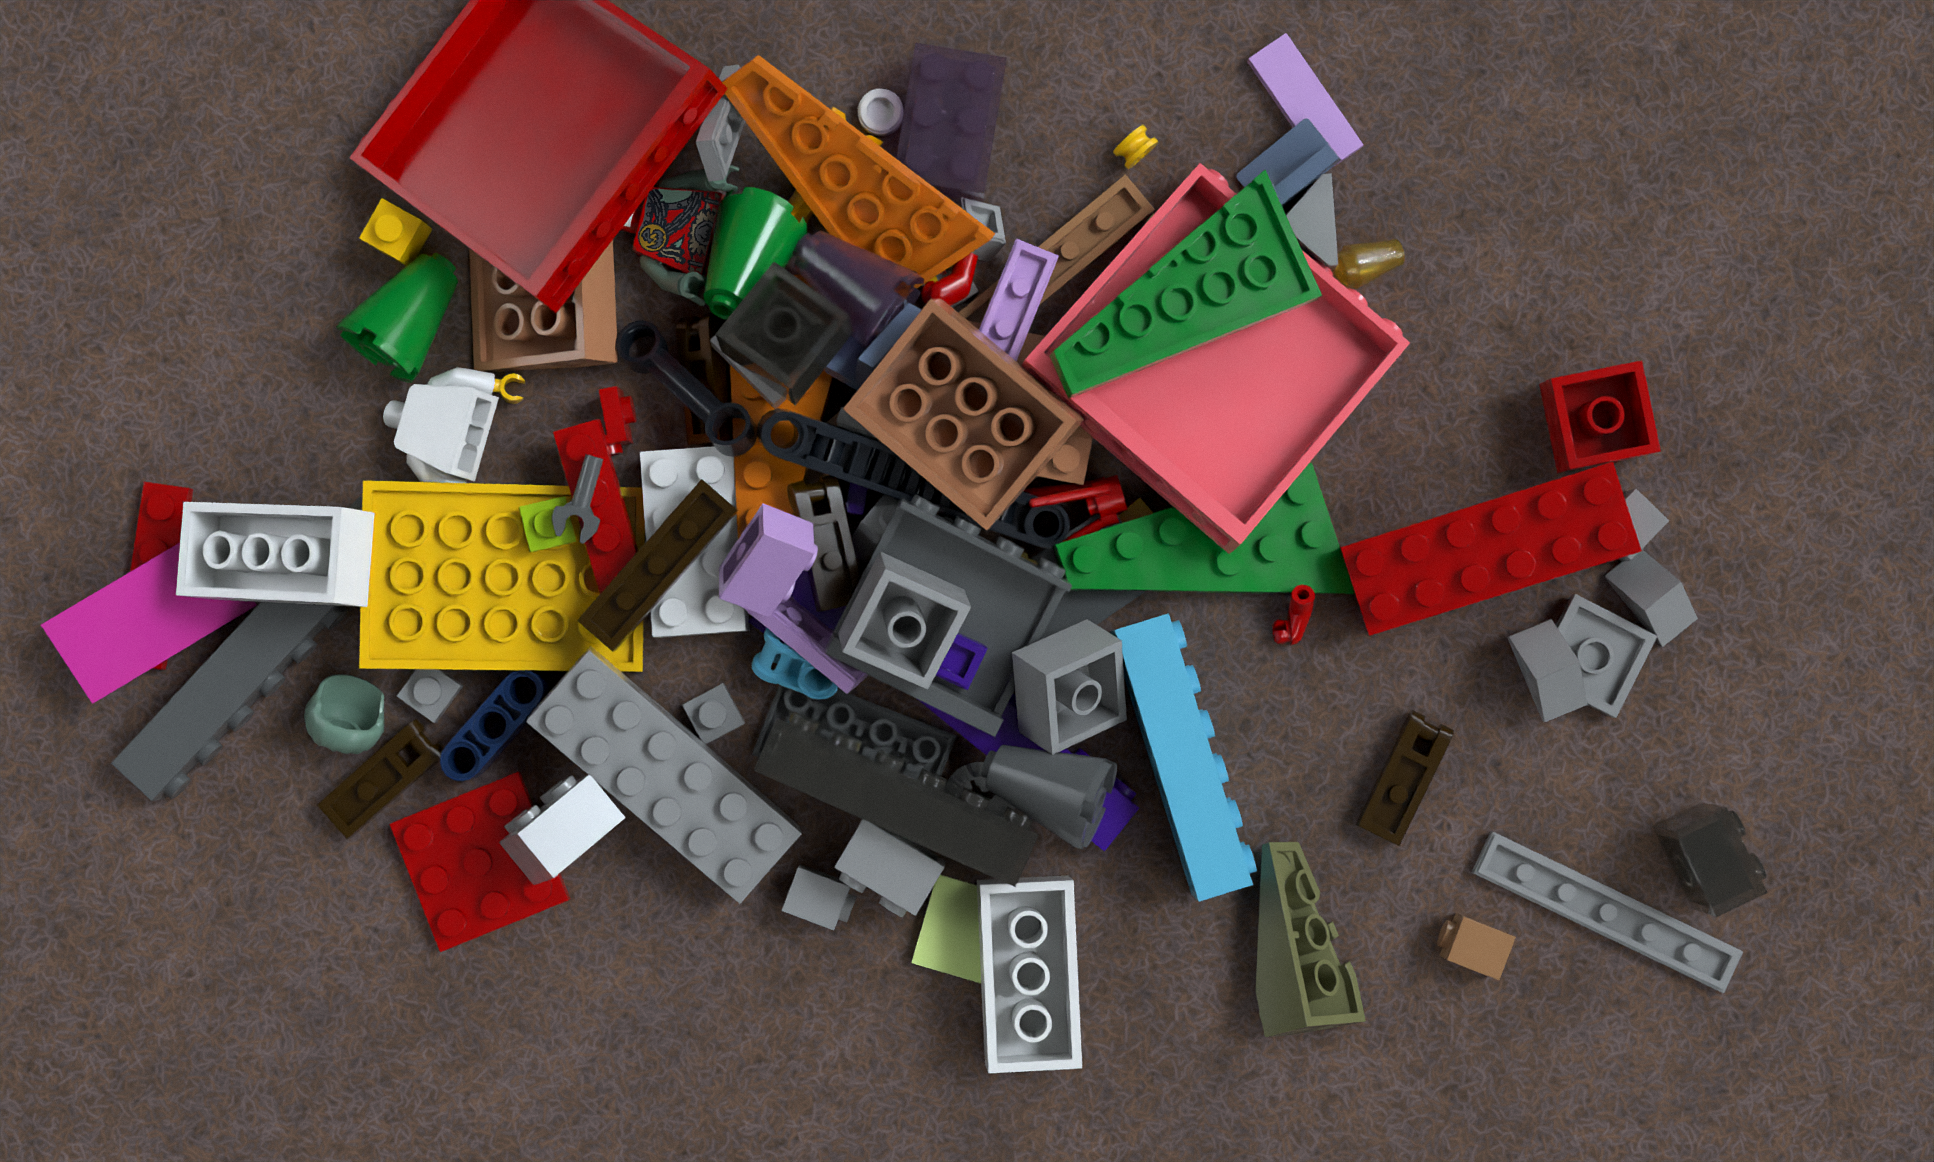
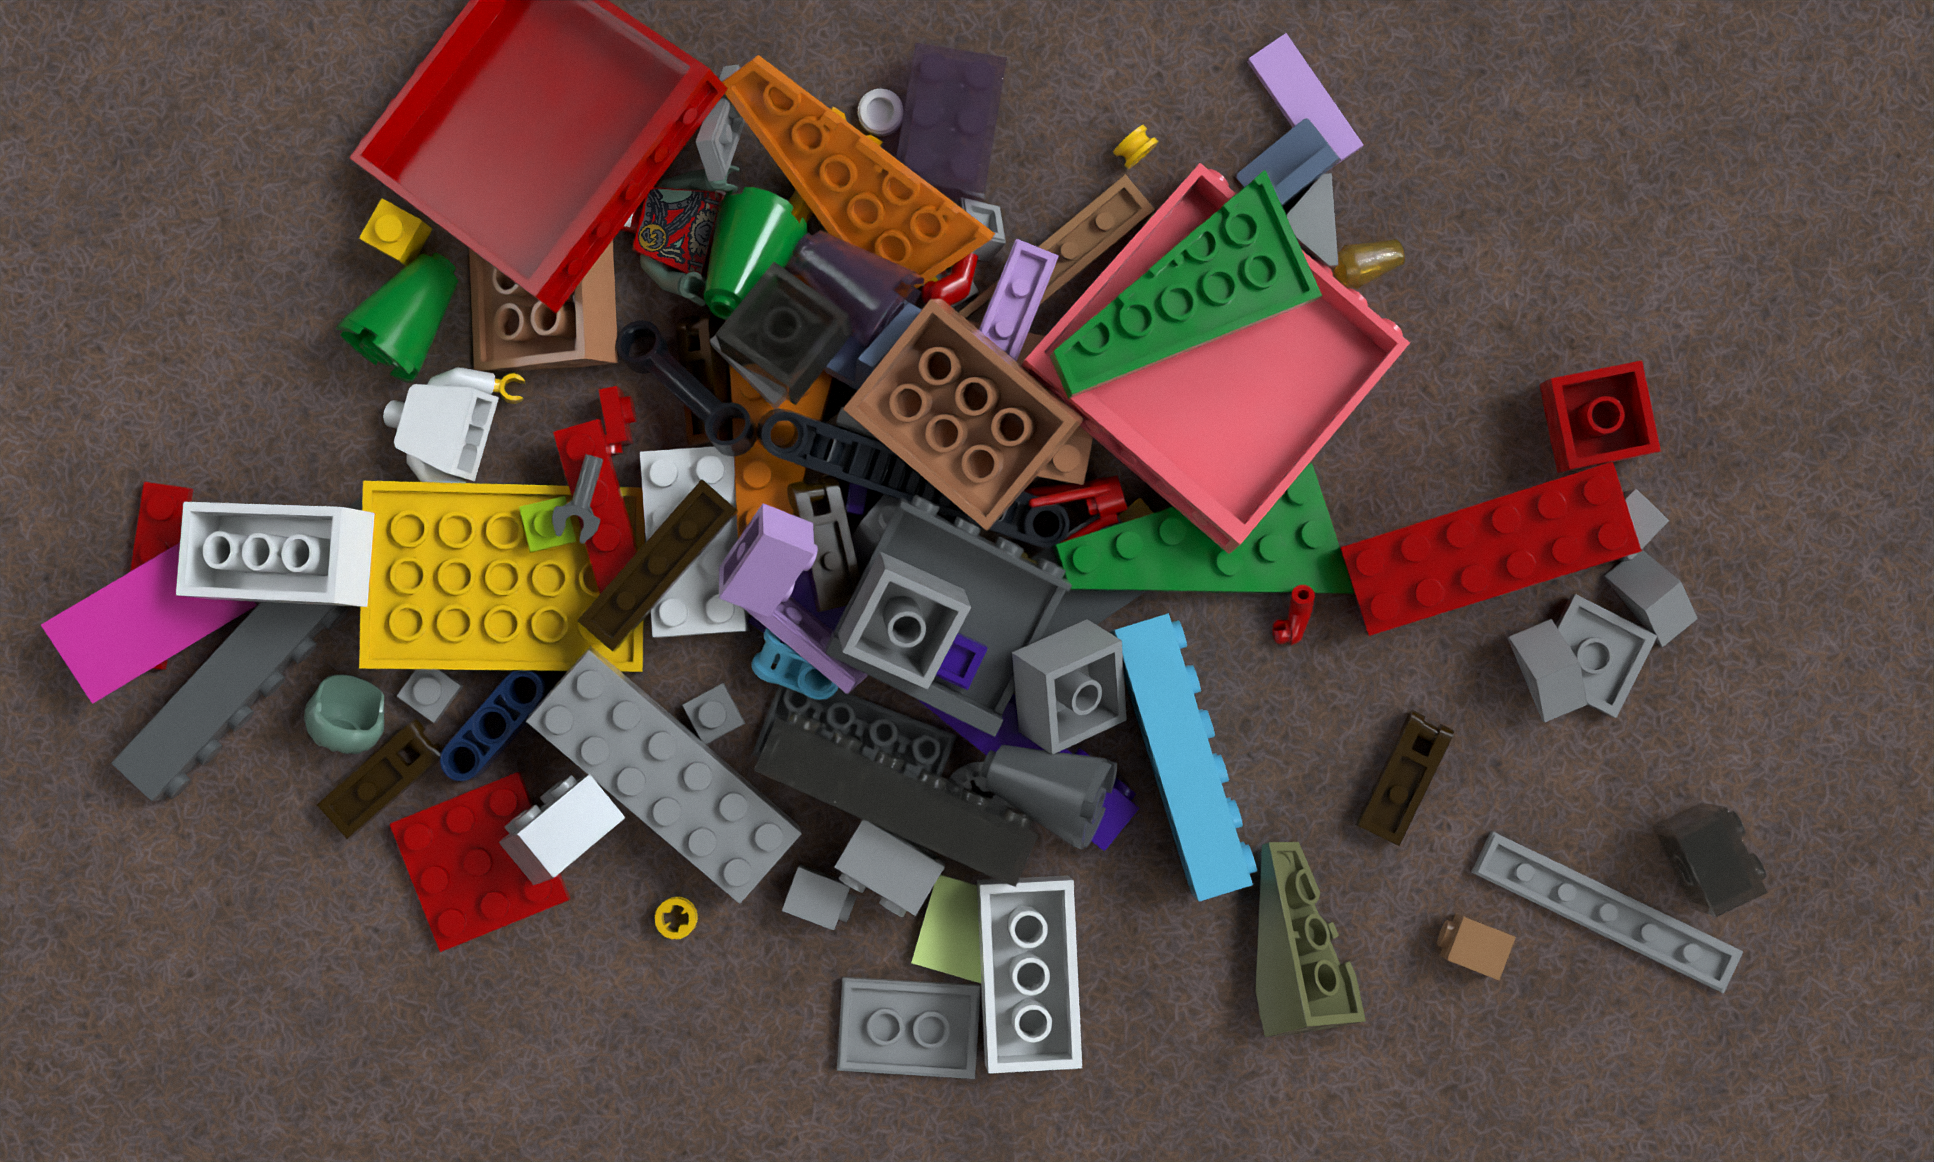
none -> yellow bush [655,896,698,939]
none -> light grey tile [837,977,981,1079]

